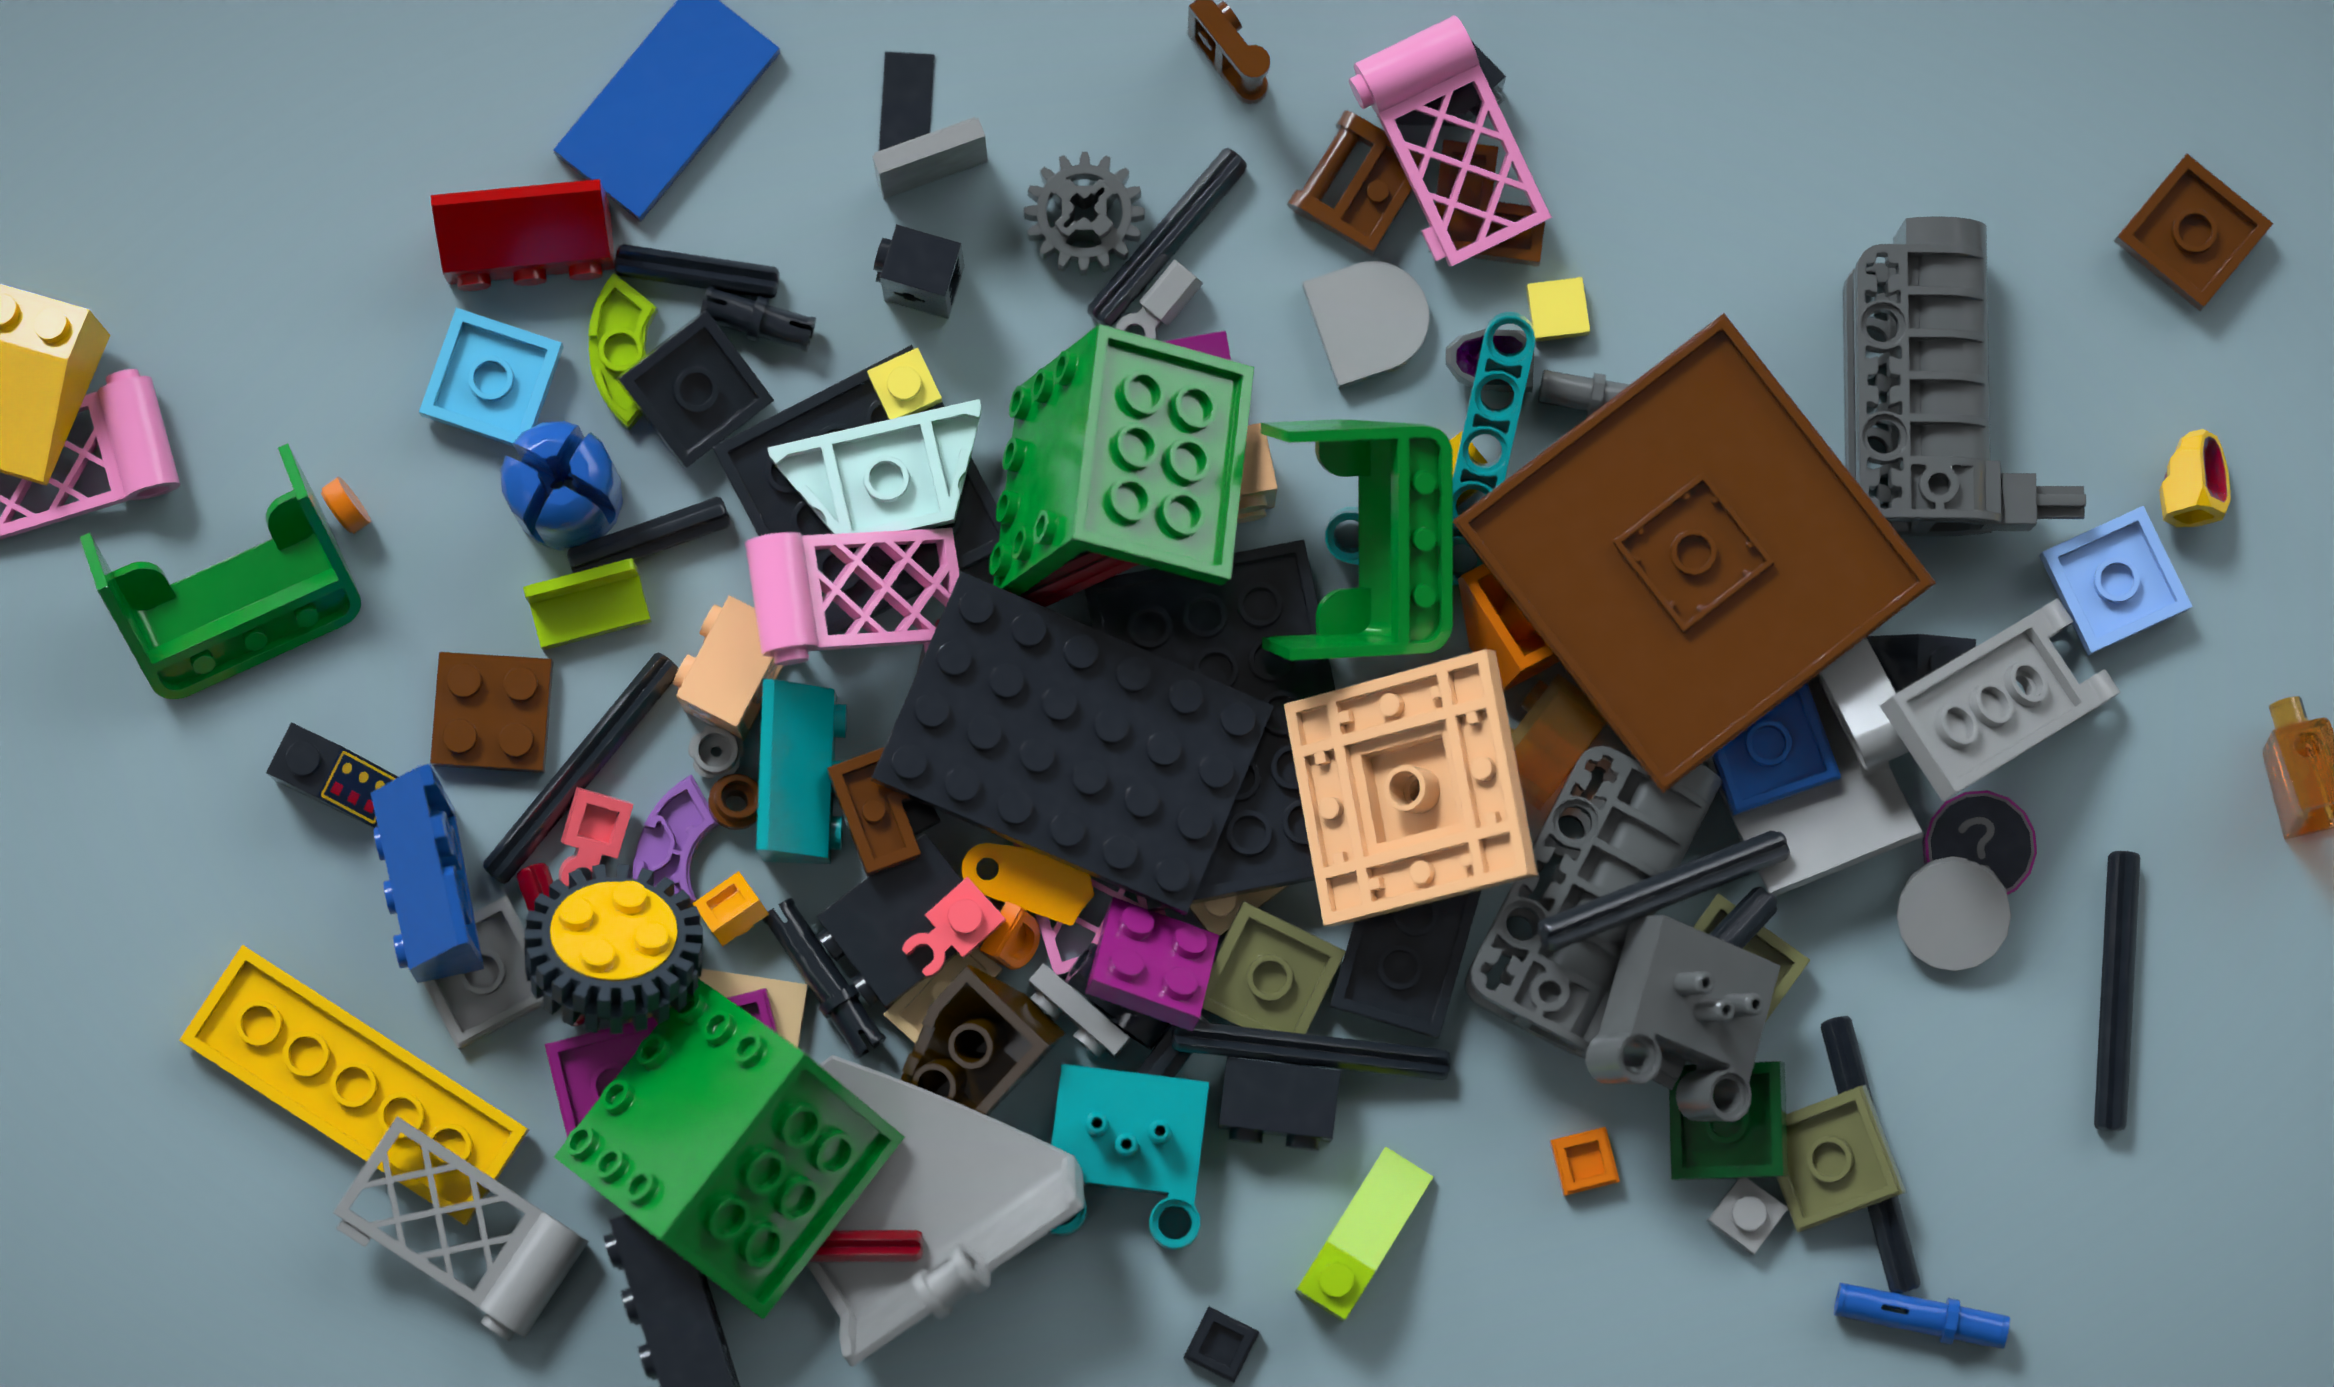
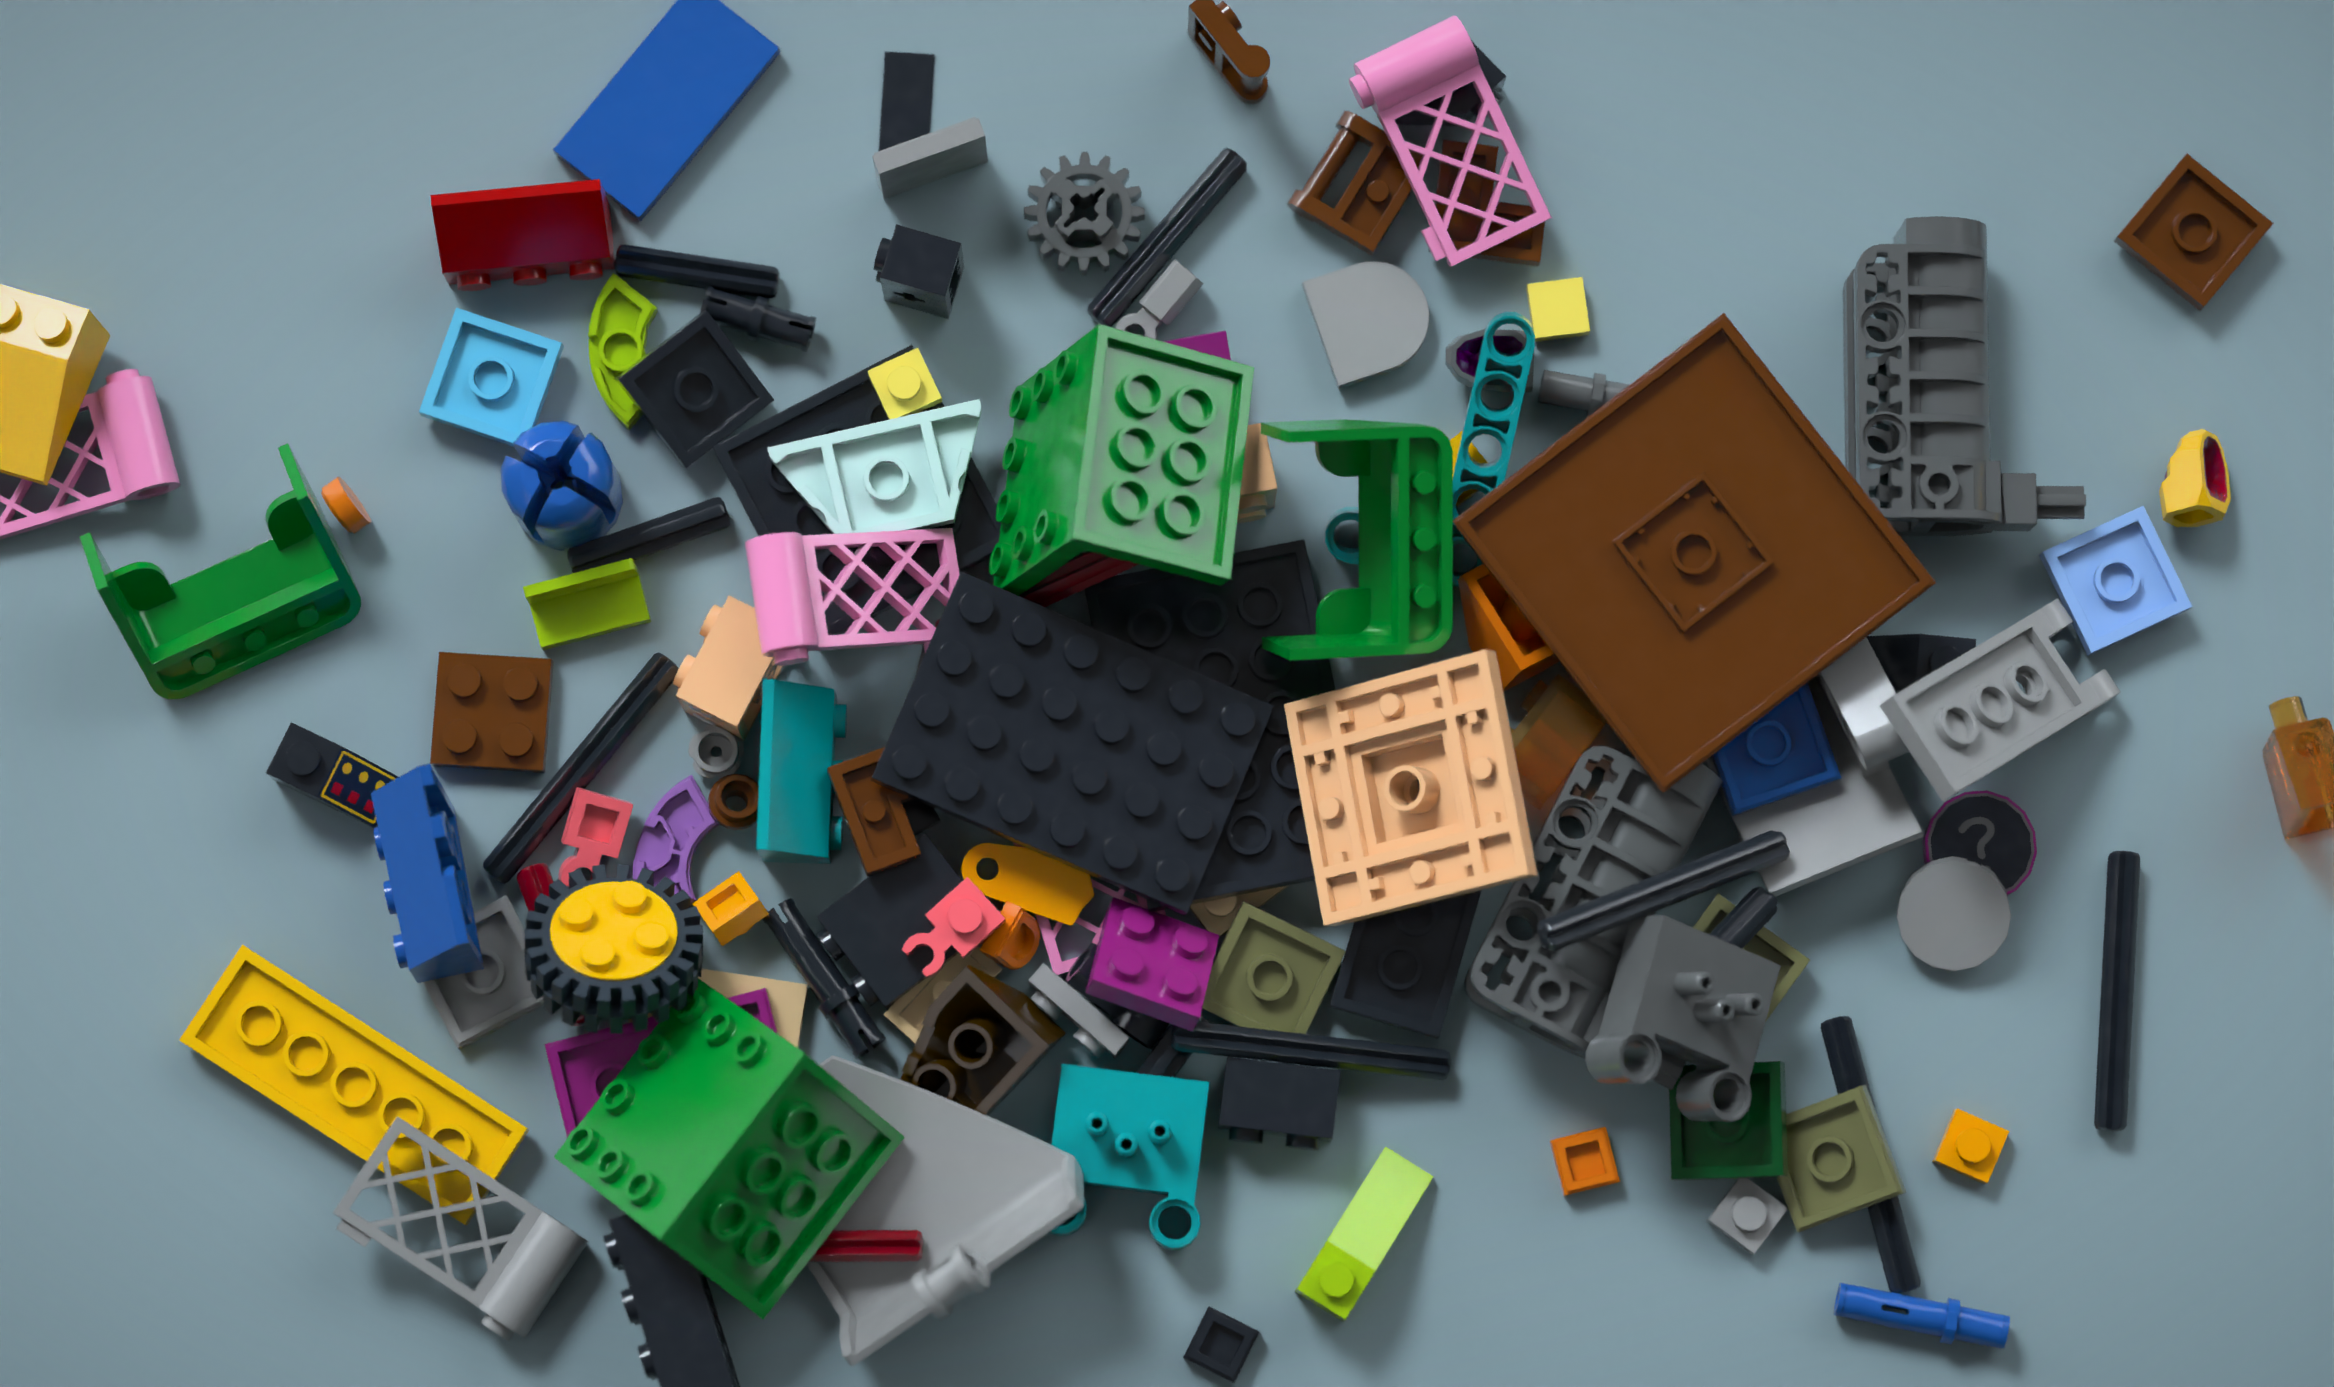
none -> light orange plate [1932,1108,2009,1184]

